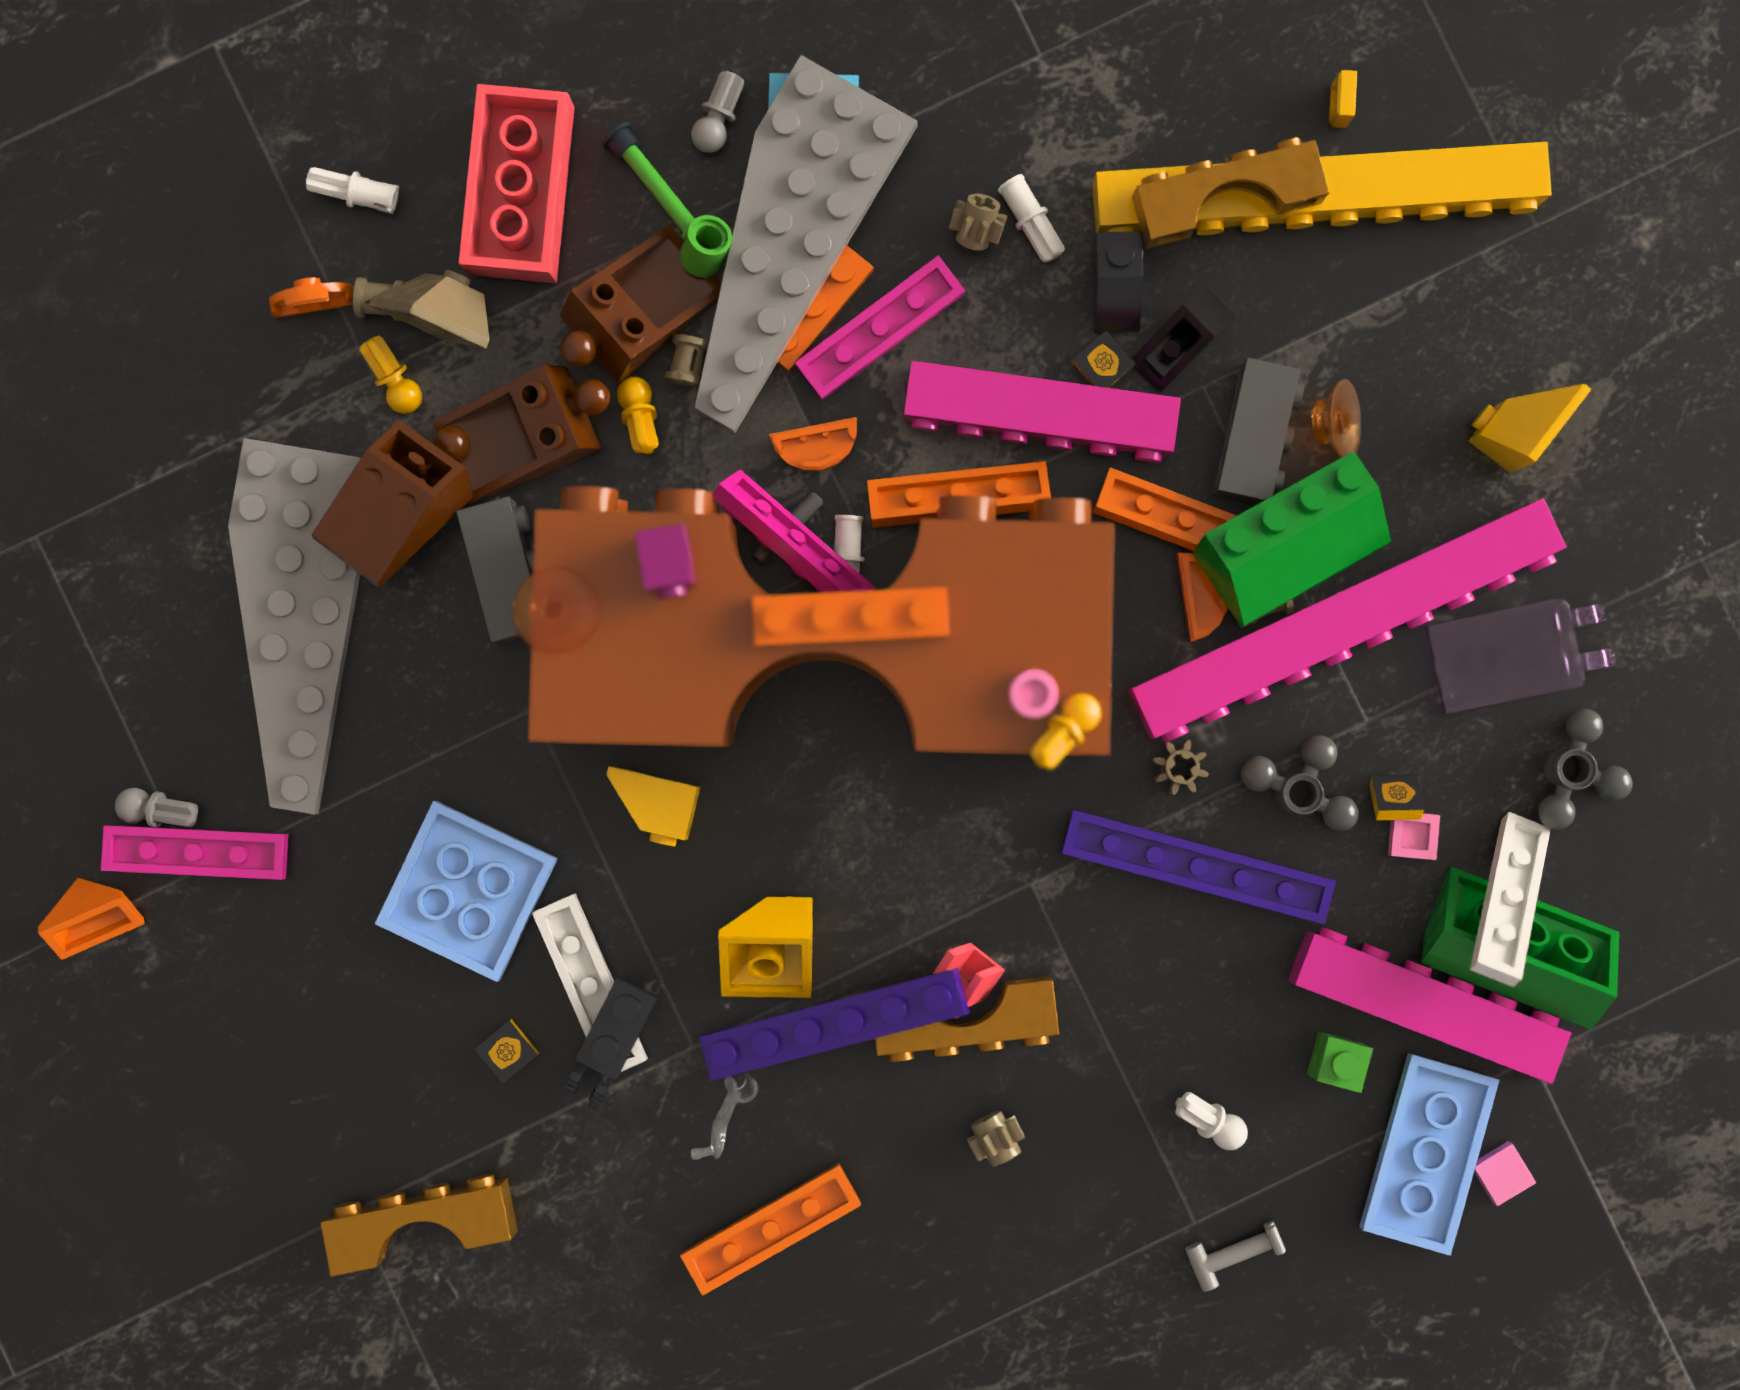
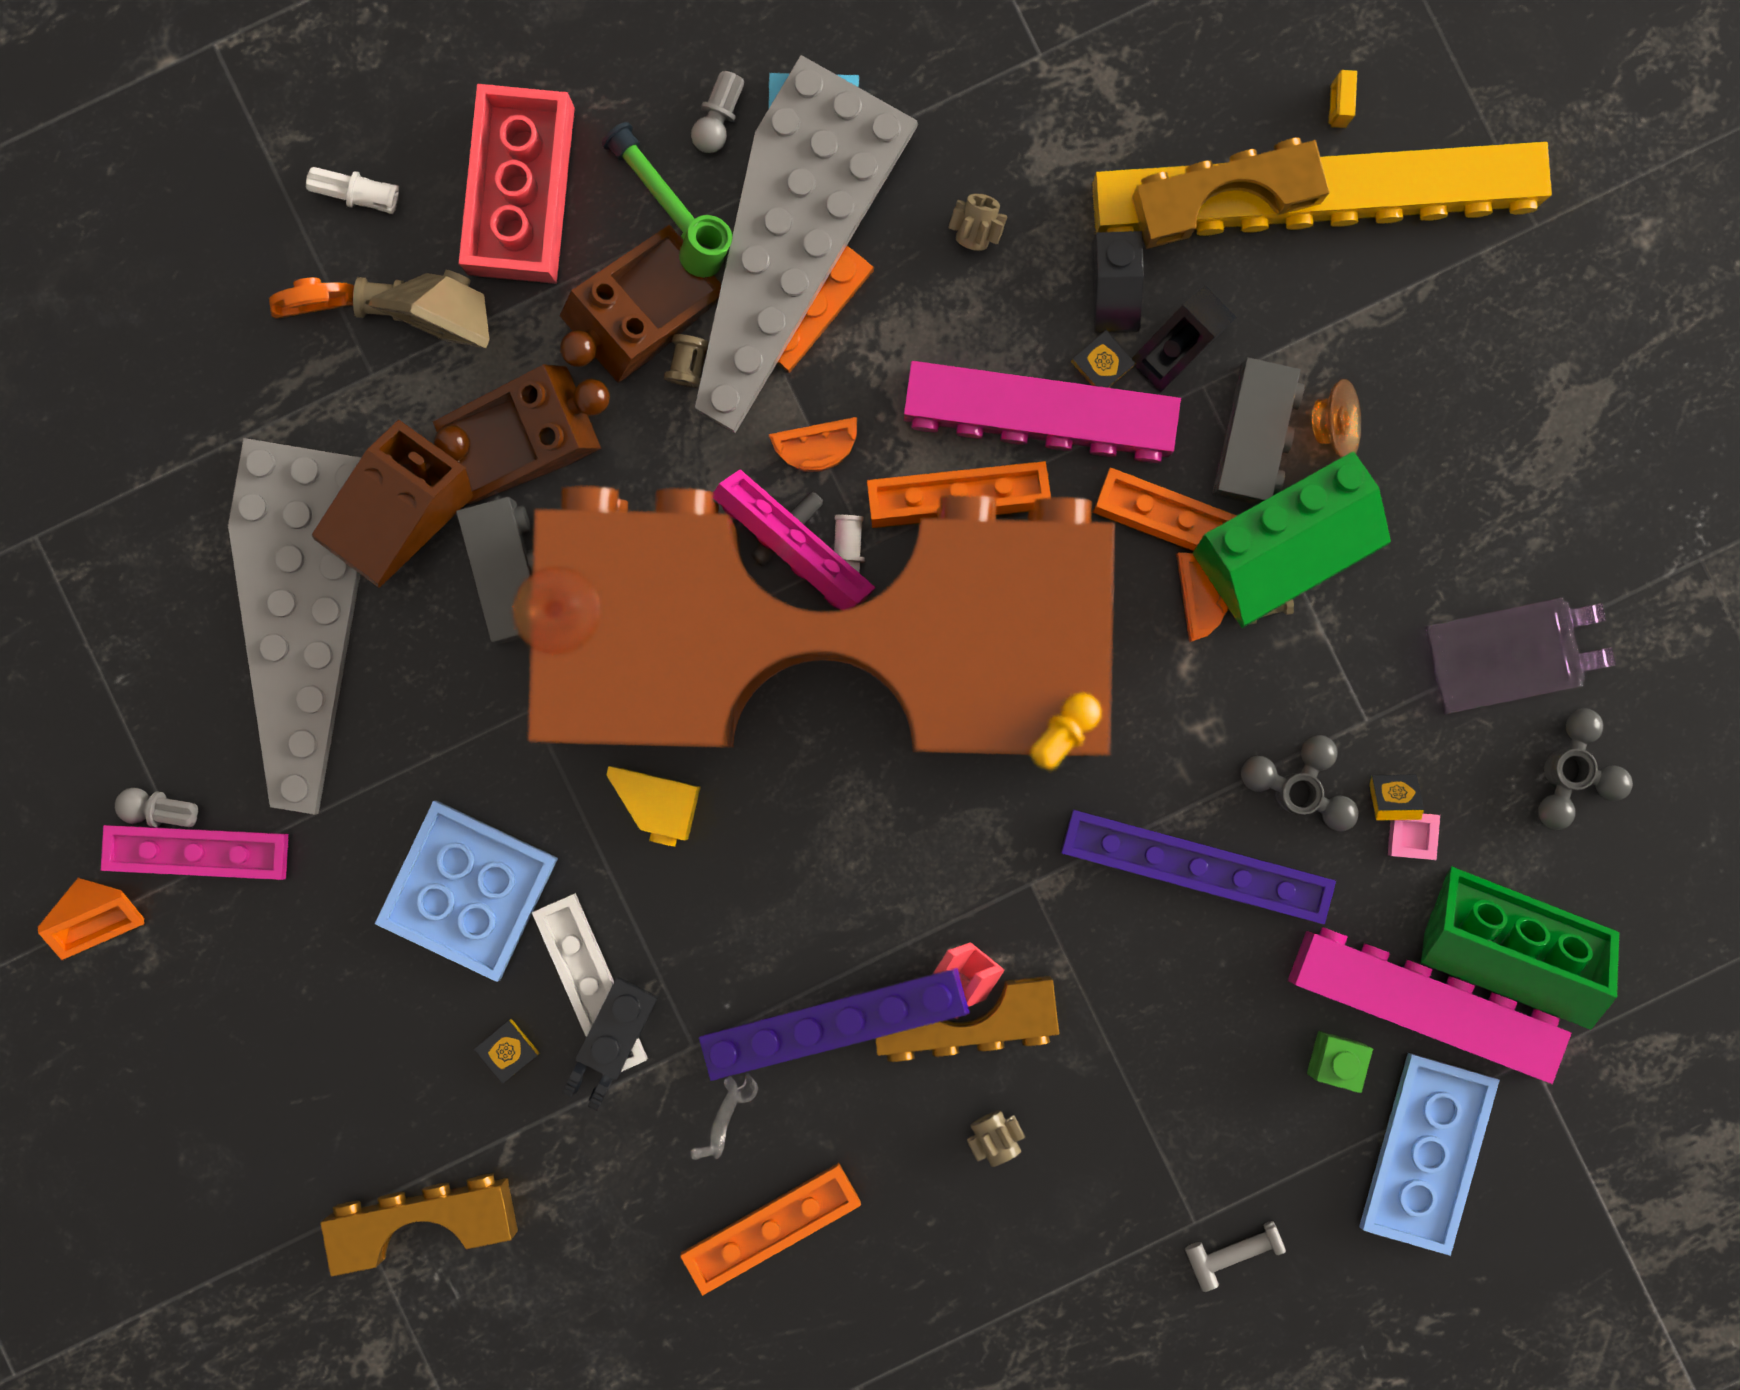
yellow axle [359,335,422,414] -> none
yellow axle [616,377,658,454] -> none
magenta brick [635,524,697,600] -> none
yellow slope [718,896,813,998] -> none
orange plate [752,587,949,646] -> none
dark pink plate [795,255,965,401] -> none
white axle [998,174,1064,262] -> none
bright pink tile [1008,670,1058,719] -> none
dark pink brick [1127,498,1567,743] -> none
dark tan gear [1151,740,1209,795] -> none
white axle [1175,1092,1248,1150] -> none
yellow slope [1468,384,1591,474] -> none
white plate [1470,812,1551,987] -> none
bright pink tile [1474,1141,1536,1206] -> none

